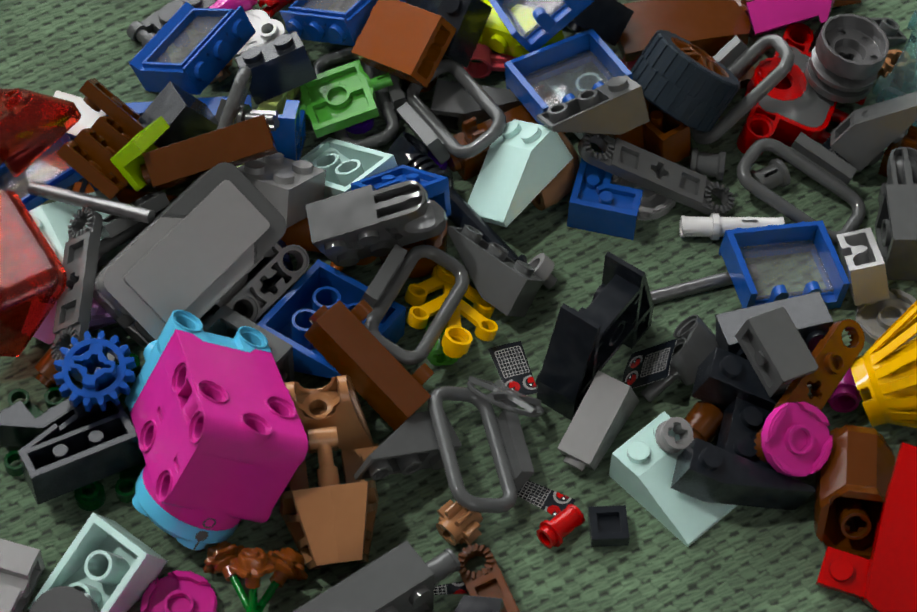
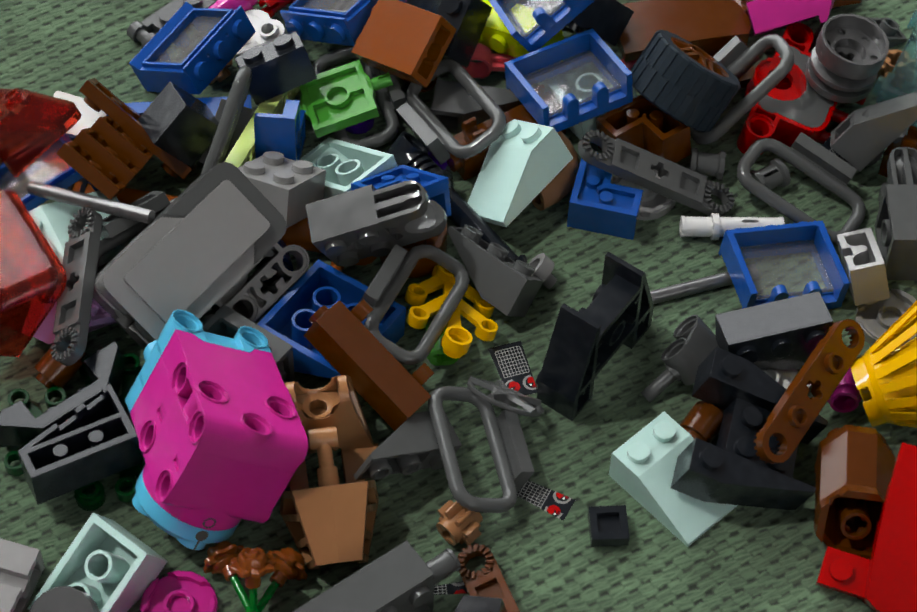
blue gear [53,330,136,412] -> none
lime panel [110,116,170,192] -> none
reddish brown brick [140,115,278,191] -> none
dark grey piece [236,104,280,131] -> none
dark grey slope [536,75,650,135] -> none
red pin [537,504,585,548] -> none
light grey slope [557,370,639,471] -> none
black sticker [622,339,678,389] -> none
light grey bush [655,417,694,453] -> none
dark grey panel [735,307,819,398] -> none
dark pink tile [761,402,833,477] -> none

